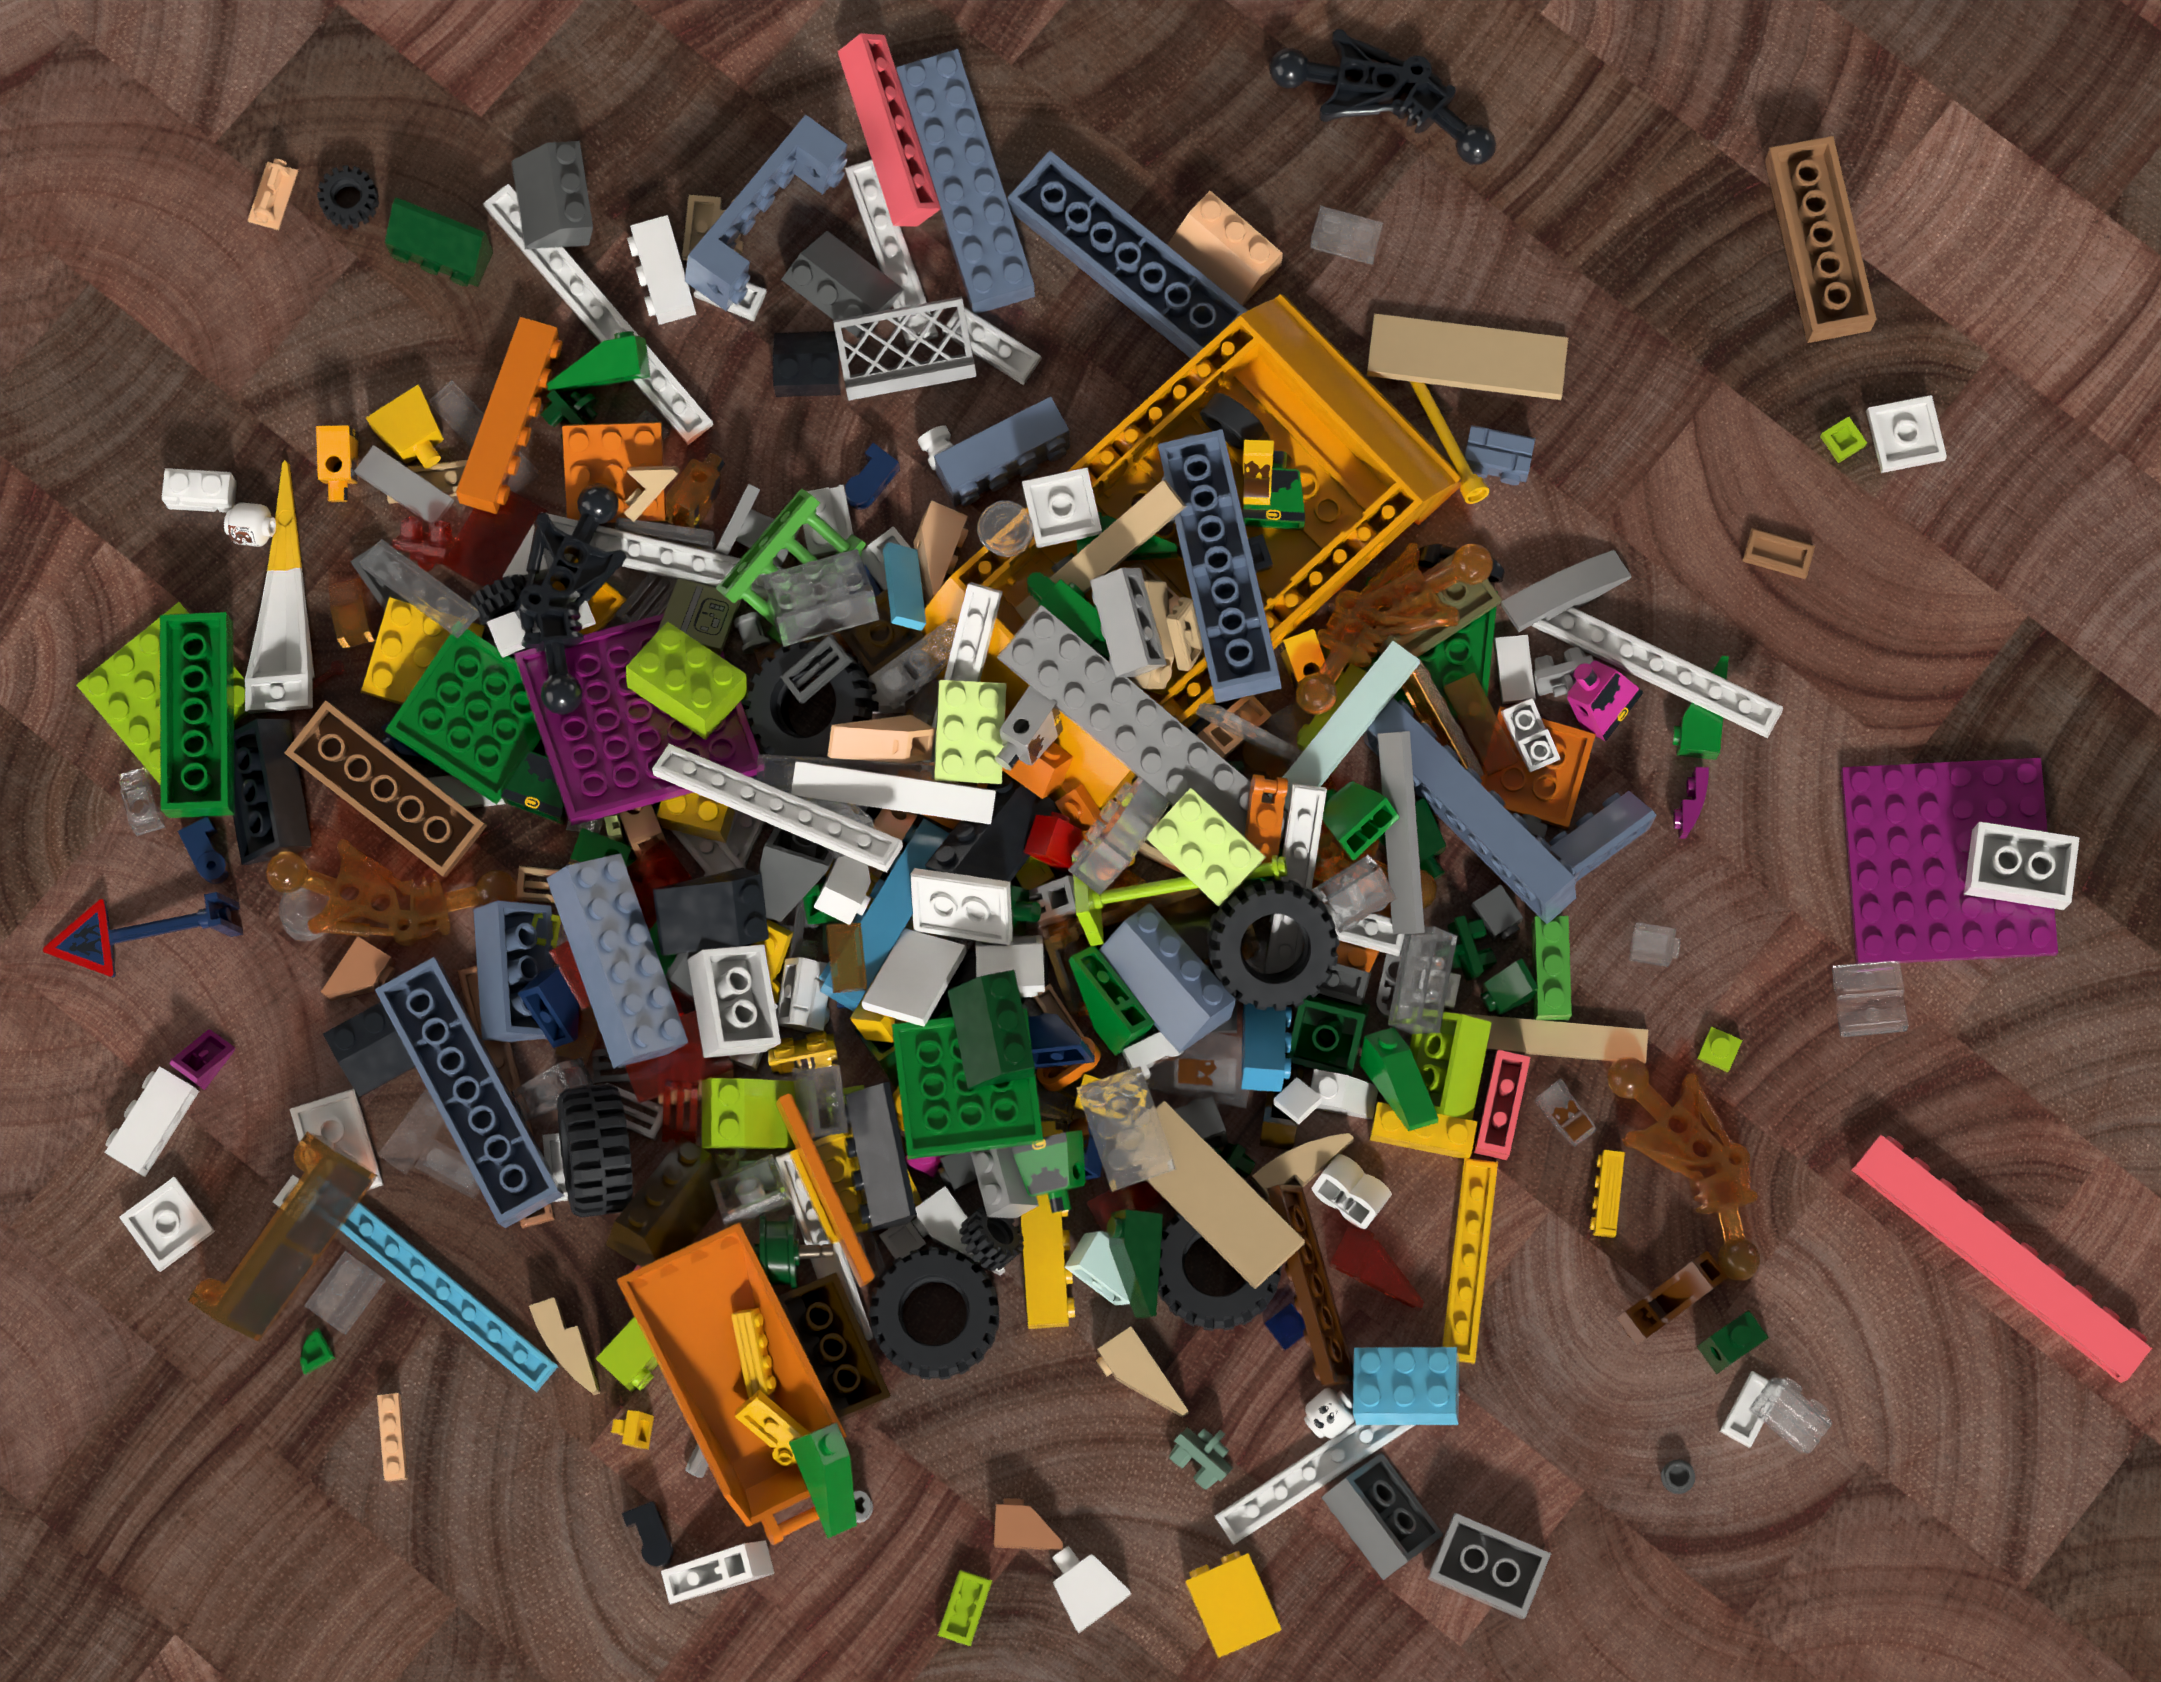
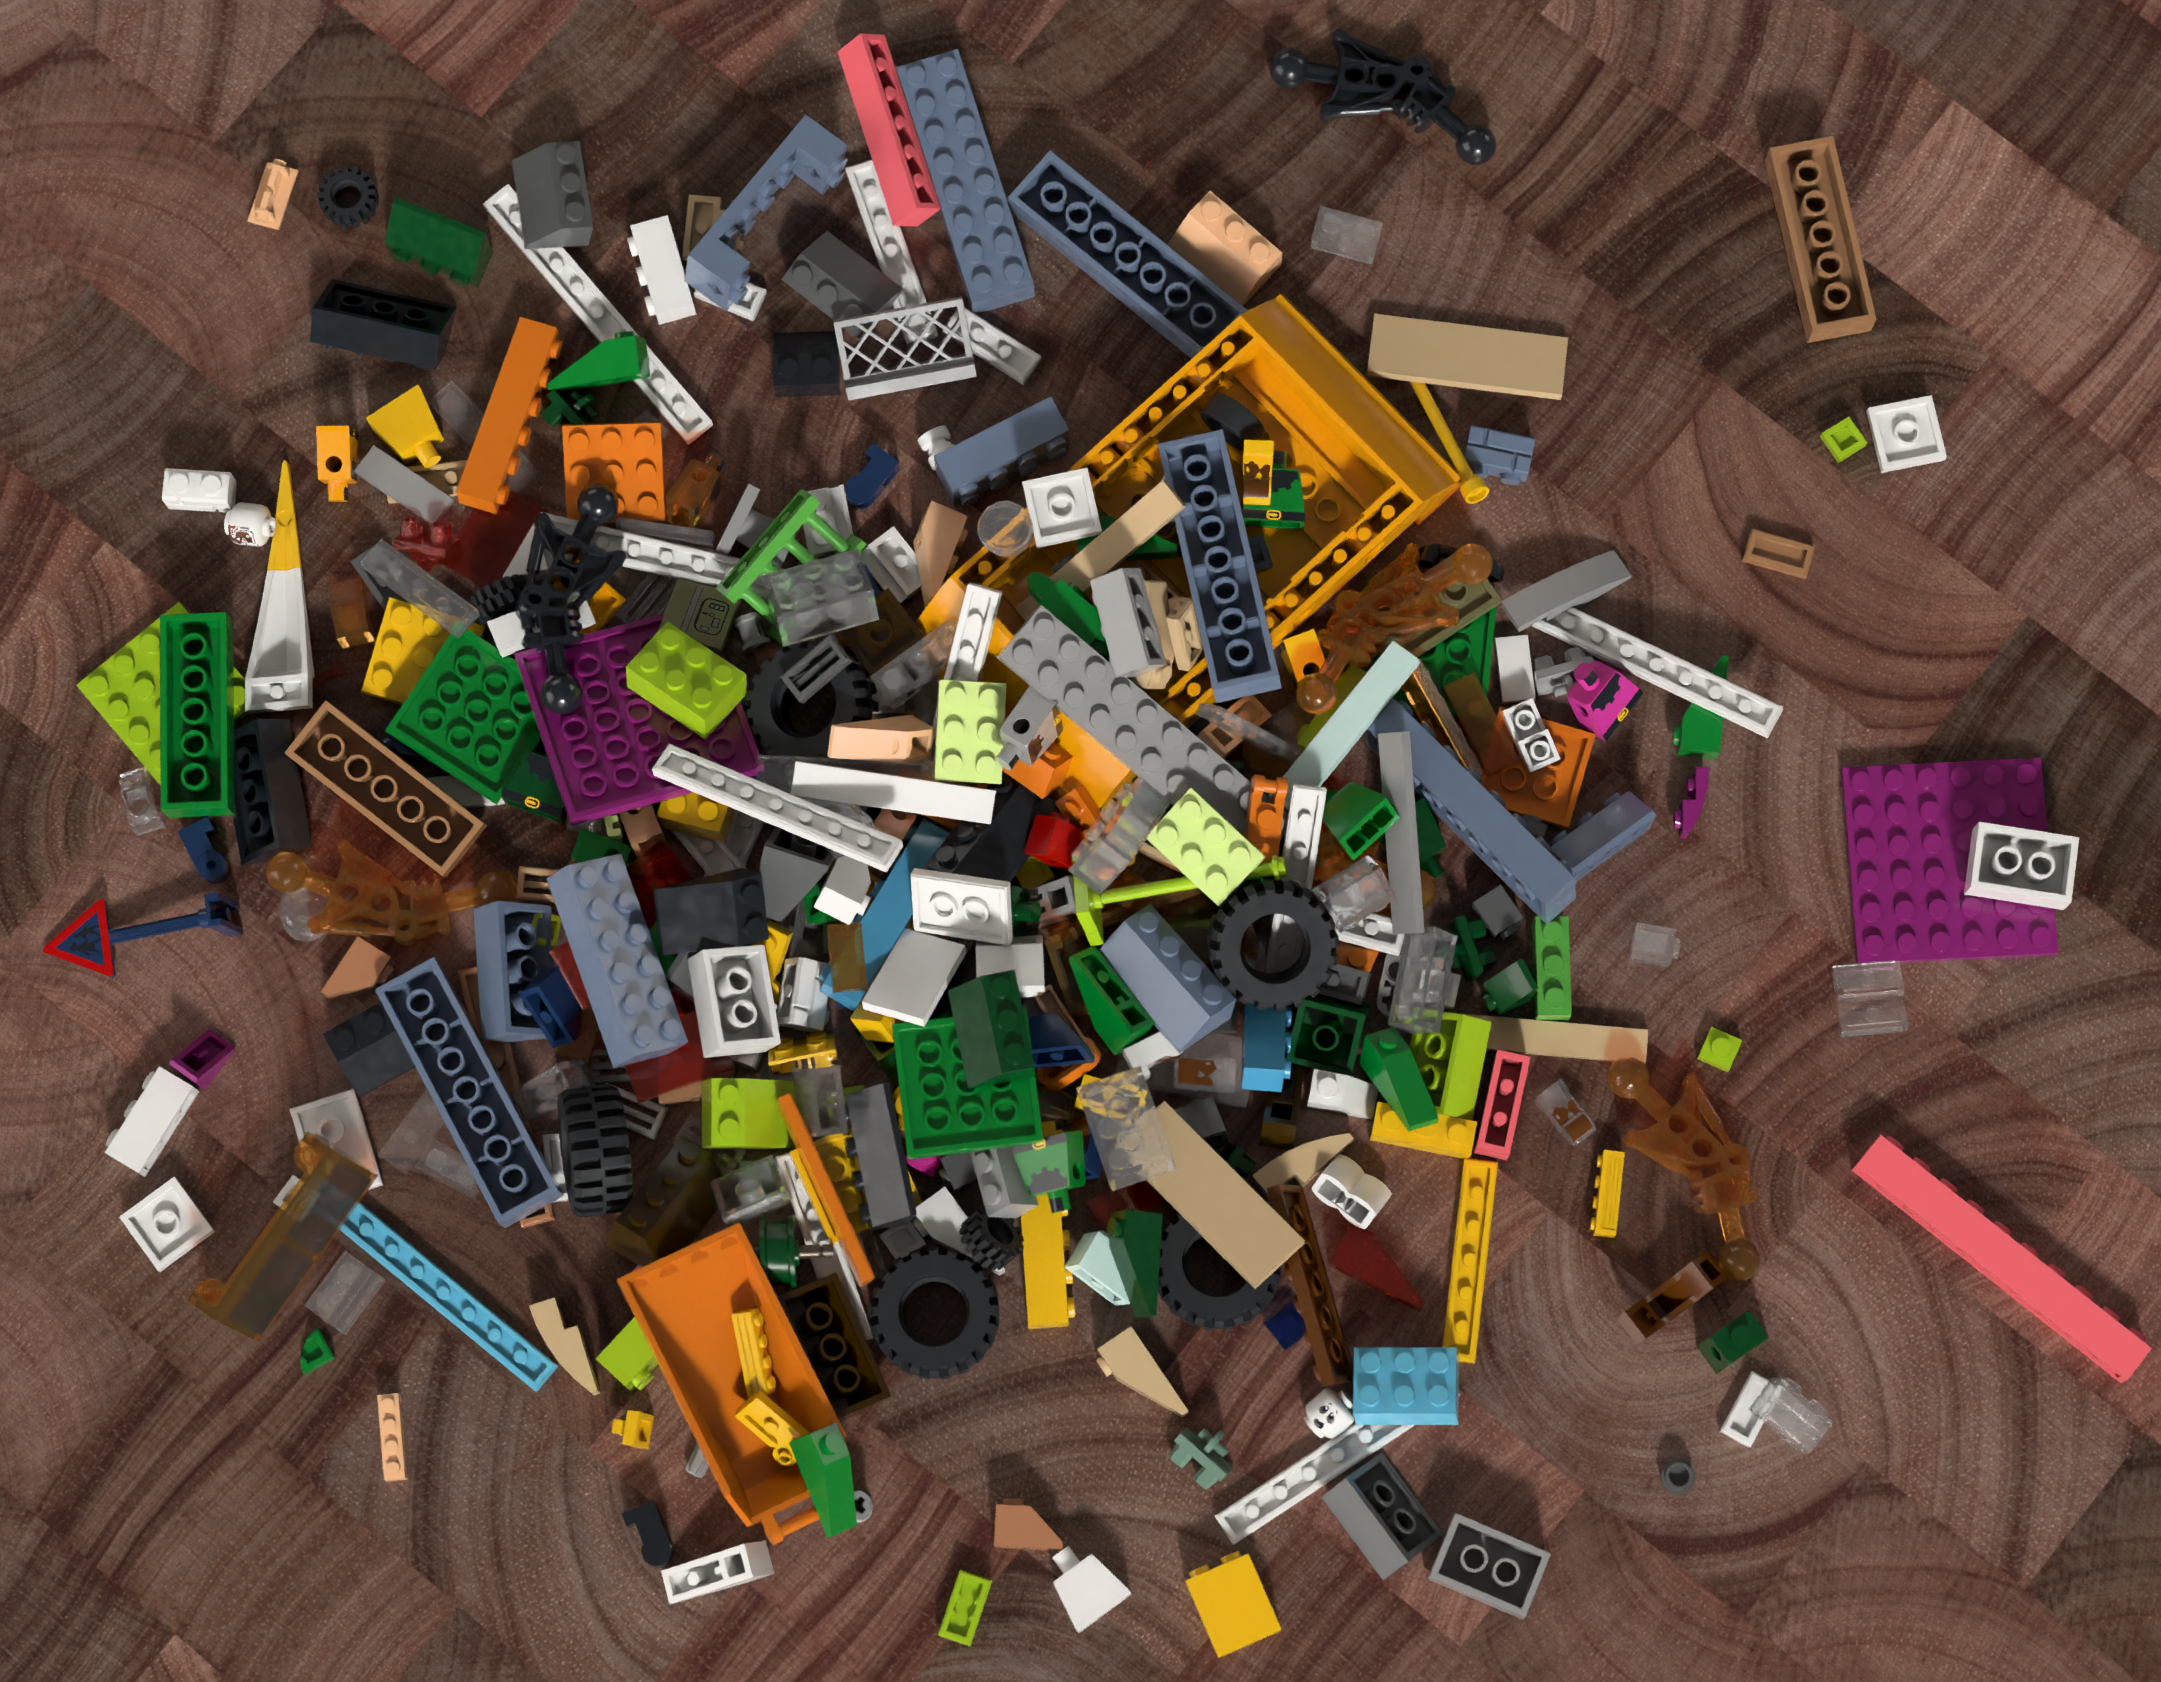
tan slope [624,466,680,522] -> none
clear red tile [662,1079,700,1144] -> none
medium azure tile [883,542,926,631] -> none
white tile [1274,1078,1322,1124] -> none
none -> black slope [310,279,457,370]

